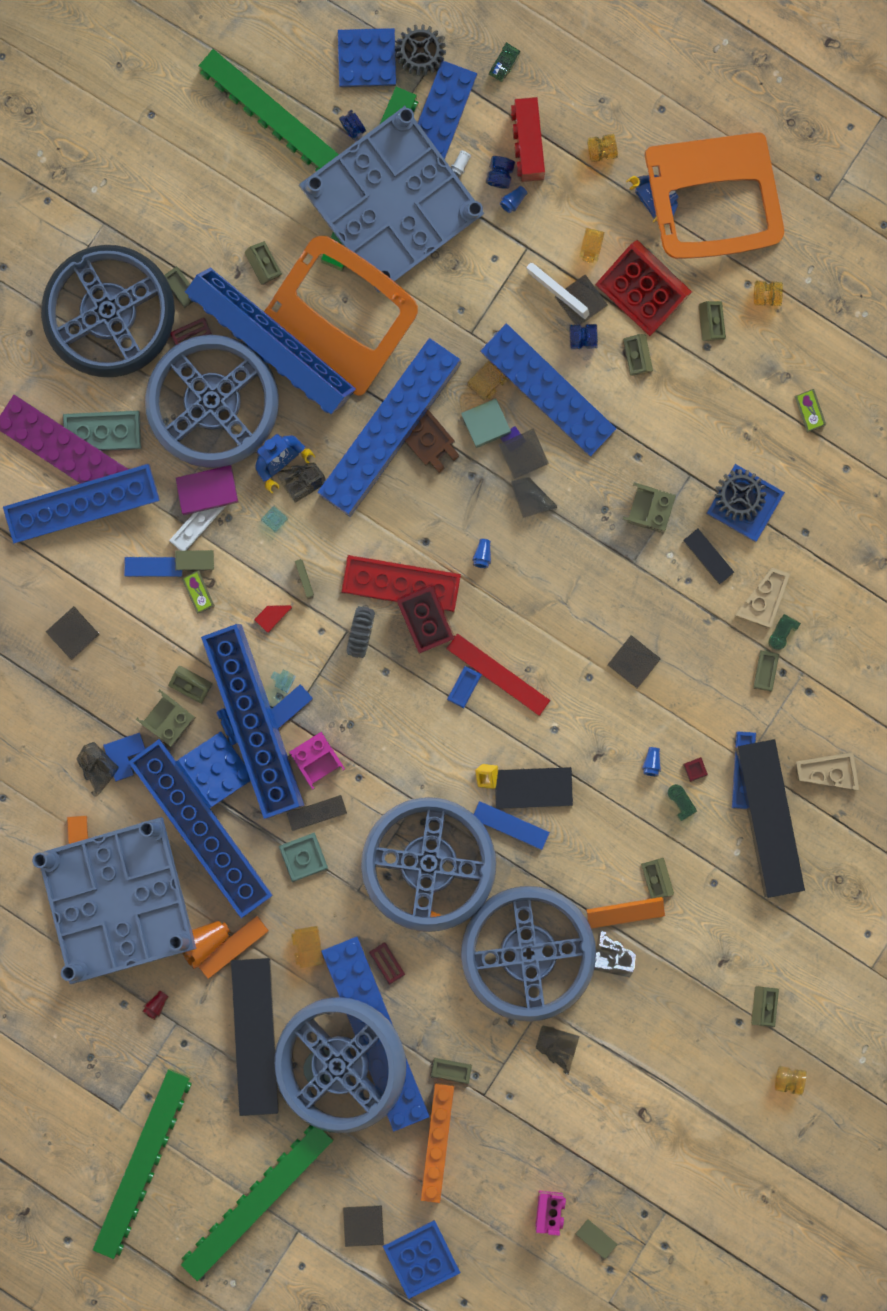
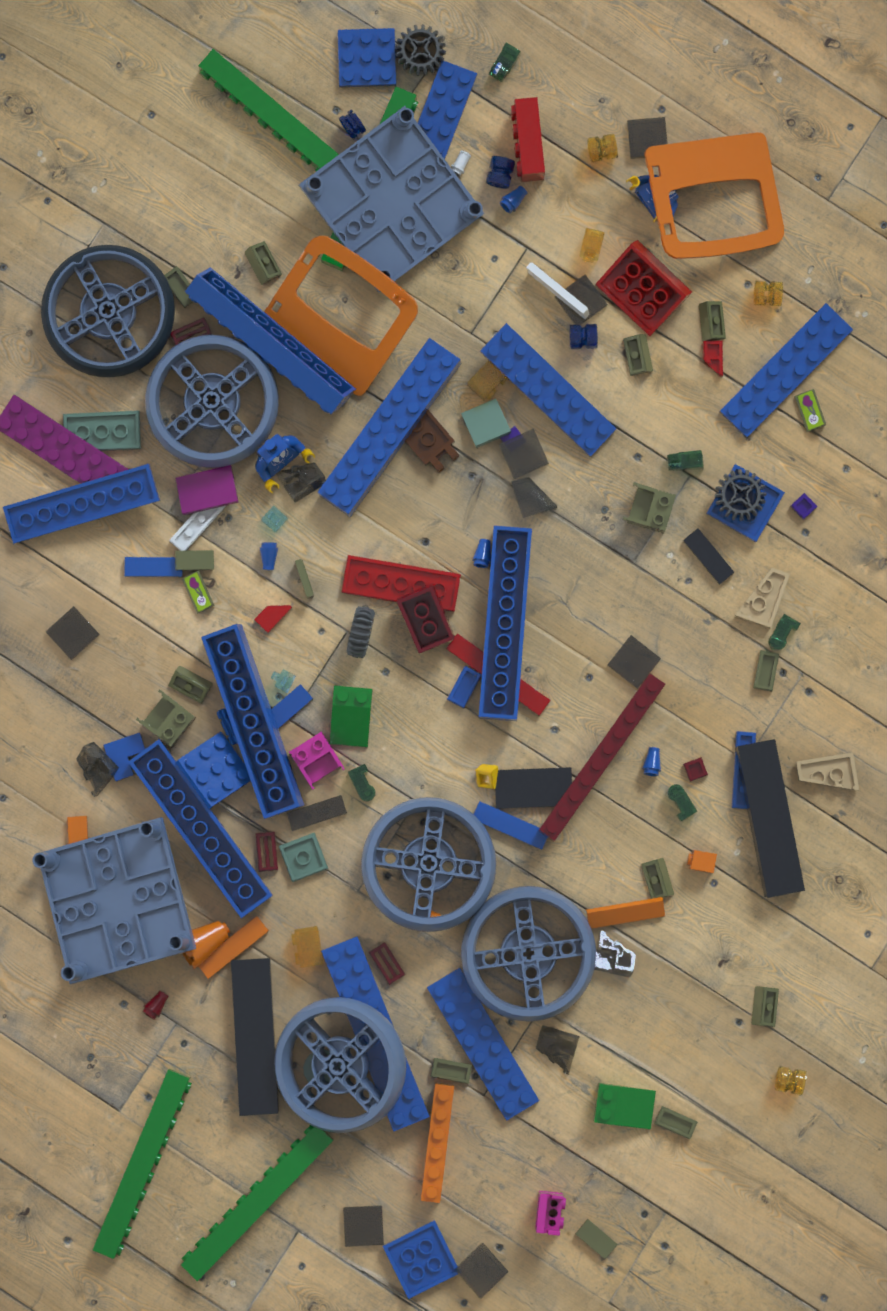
none -> dark red tile [255,832,278,872]
none -> blue cone [259,542,278,570]
none -> green slope [330,686,373,747]
none -> clear green leg [348,764,376,802]
none -> blue plate [427,968,539,1121]
none -> clear smoke tile [454,1243,509,1298]
none -> blue brick [479,526,532,722]
none -> dark red brick [538,673,666,842]
none -> green slope [593,1083,656,1129]
none -> clear smoke tile [627,117,668,159]
none -> olive tile [654,1106,698,1139]
none -> clear green leg [667,450,704,471]
none -> orange brick [687,850,717,873]
none -> red tile [703,341,723,377]
none -> blue plate [719,303,853,438]
none -> dark purple tile [790,493,818,520]

